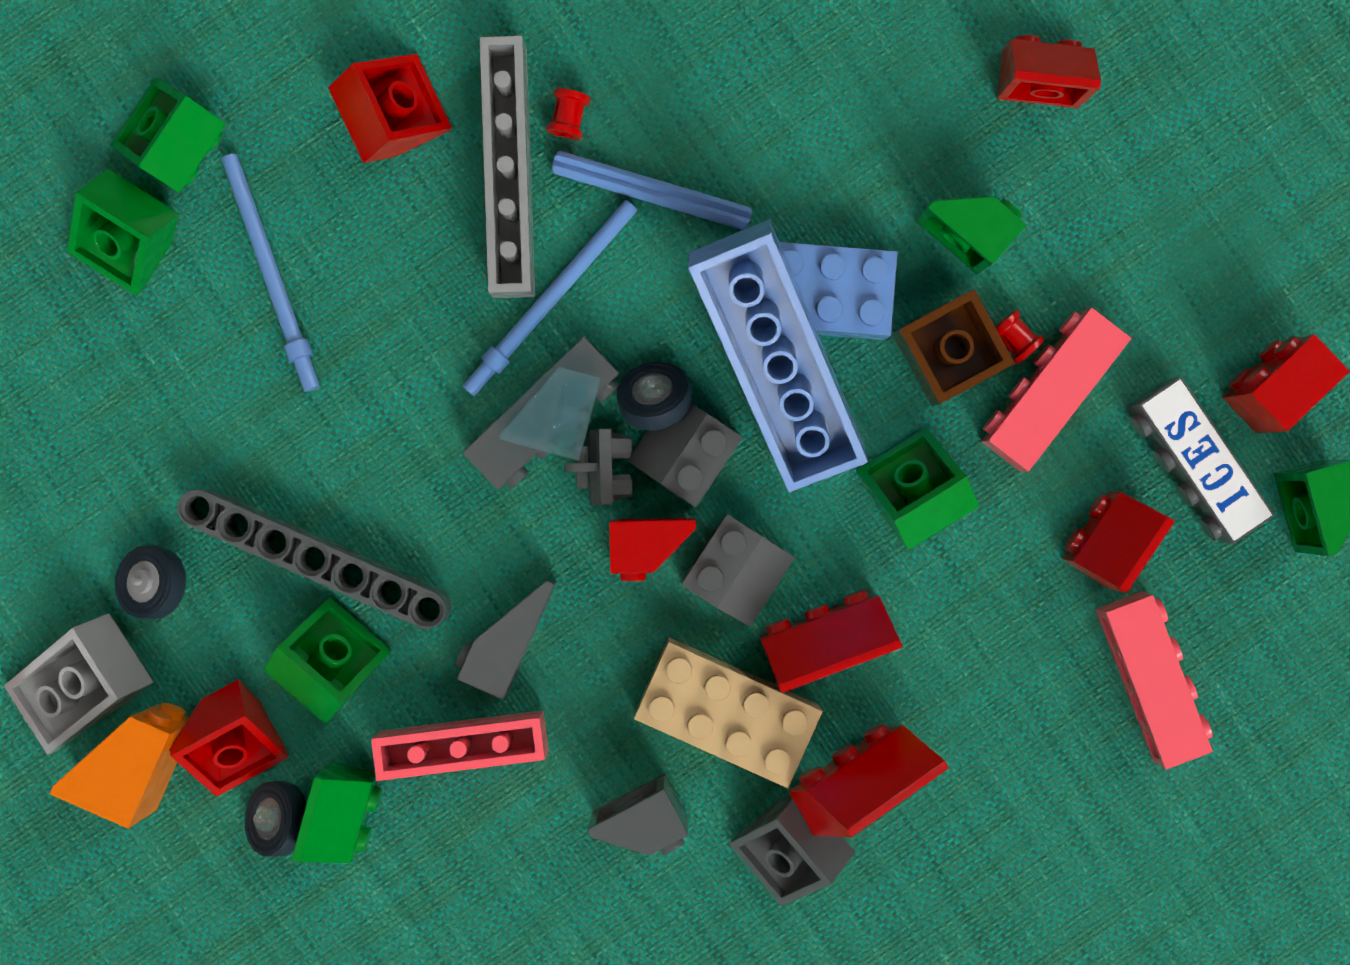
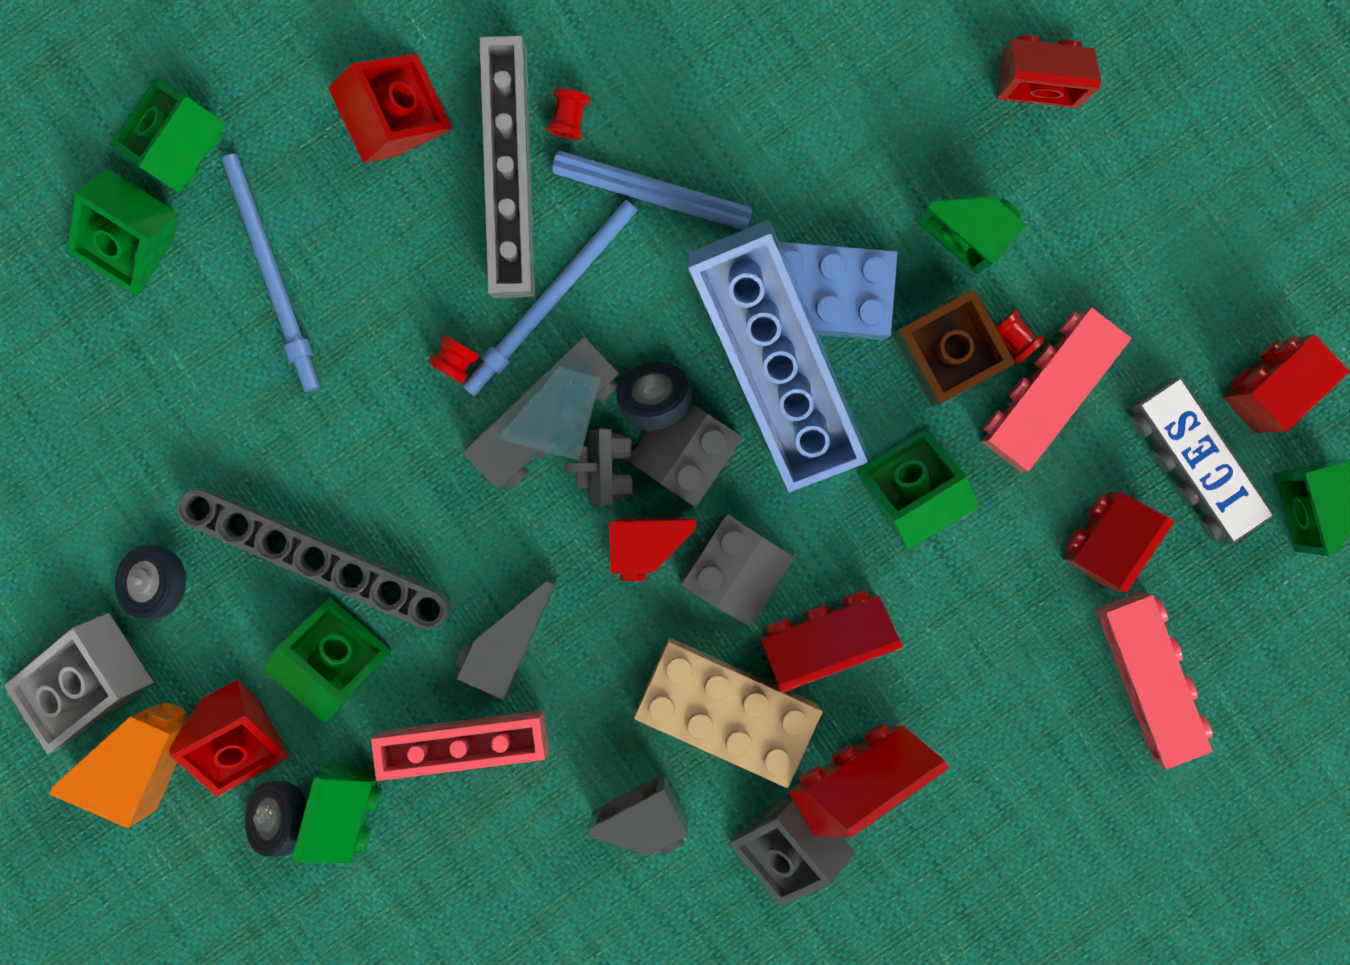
none -> red wheel [427,334,480,384]

